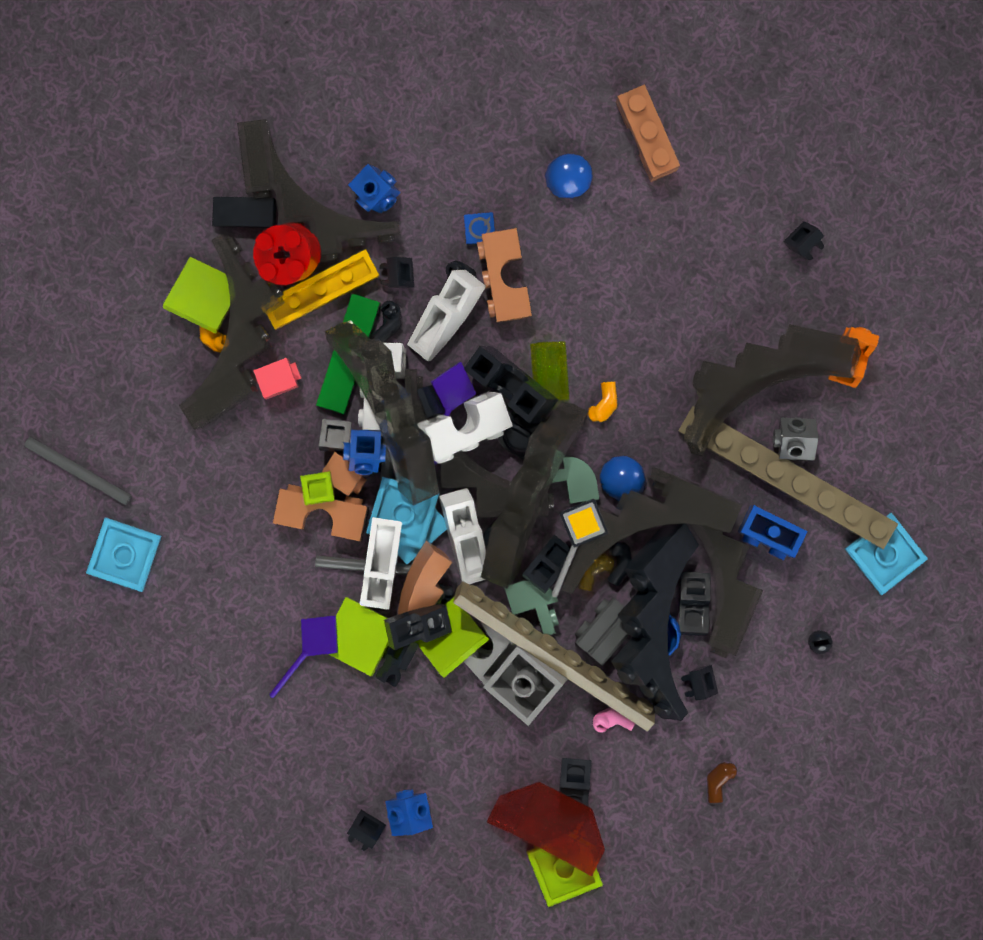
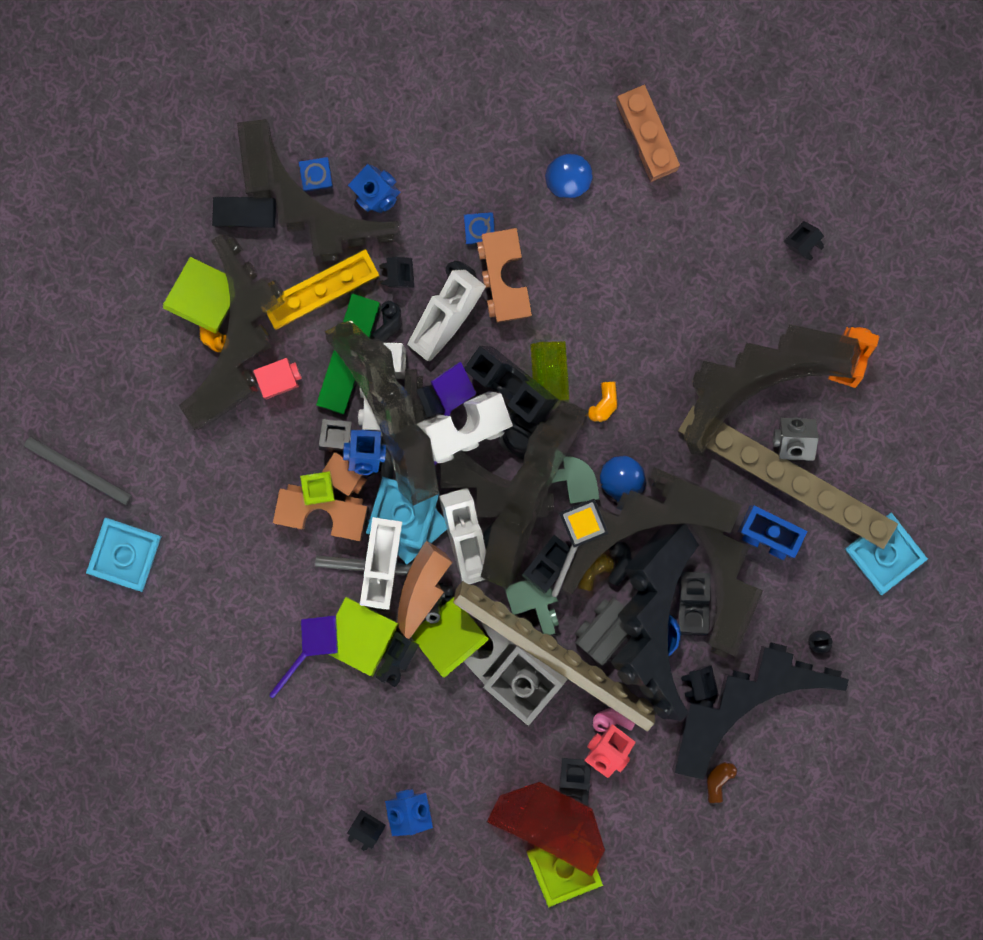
red brick [253,223,321,285] -> none
black slope [384,604,452,650] -> none
none -> blue tile [299,157,333,192]
none -> coral brick [584,724,636,778]
none -> black arch [672,642,849,780]

